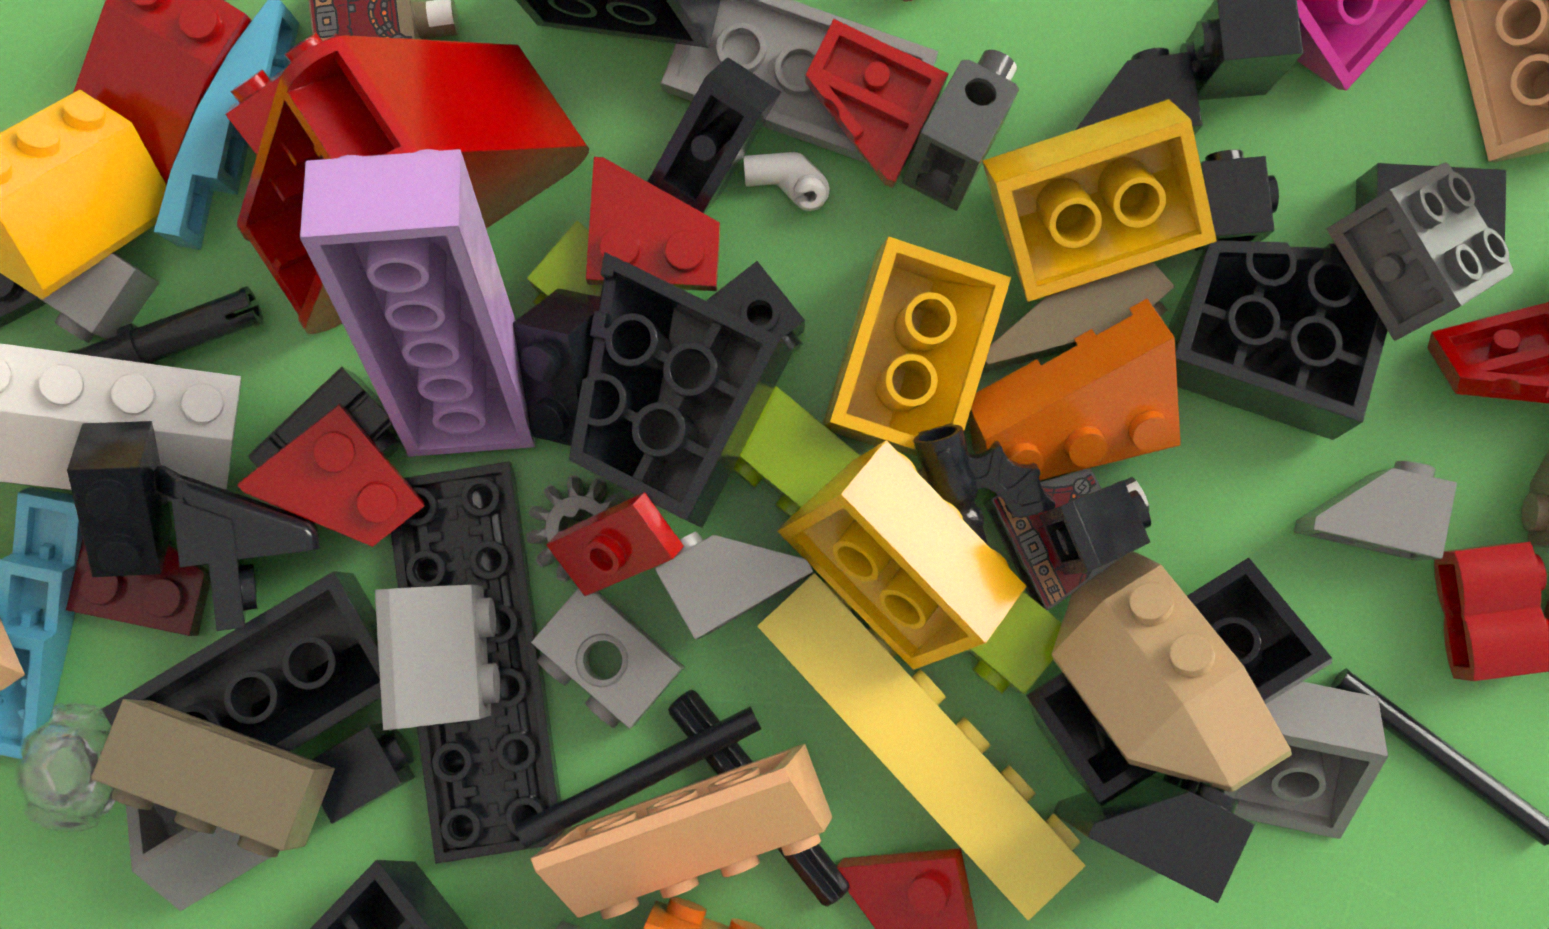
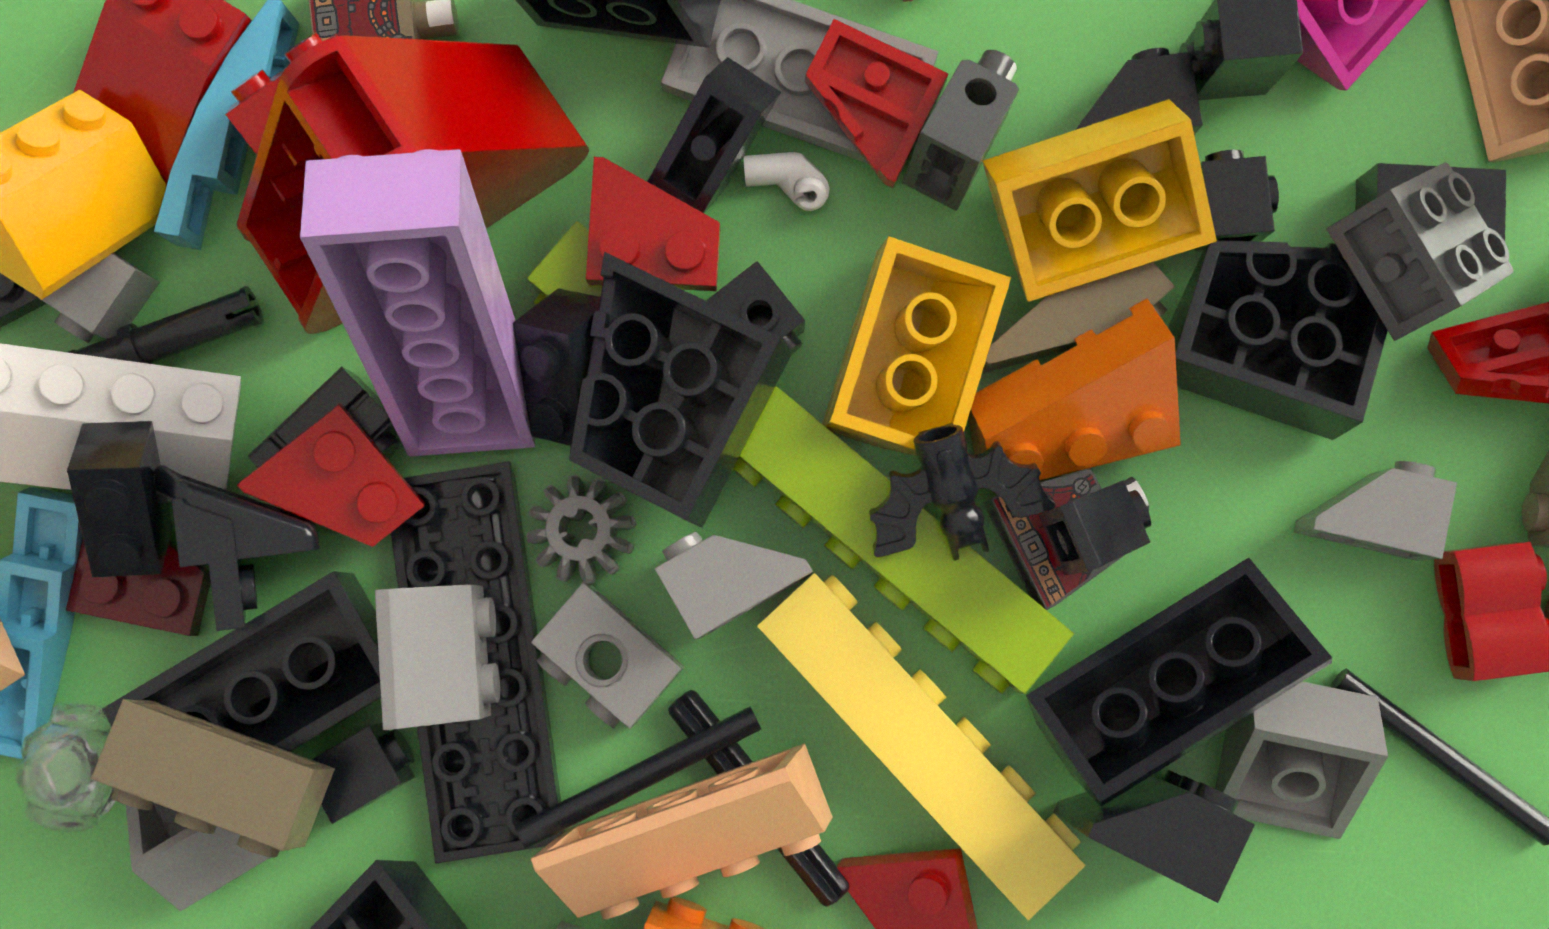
red plate [546,492,684,596] -> none
yellow slope [777,440,1027,670] -> none
tan wedge [1052,551,1292,792] -> none

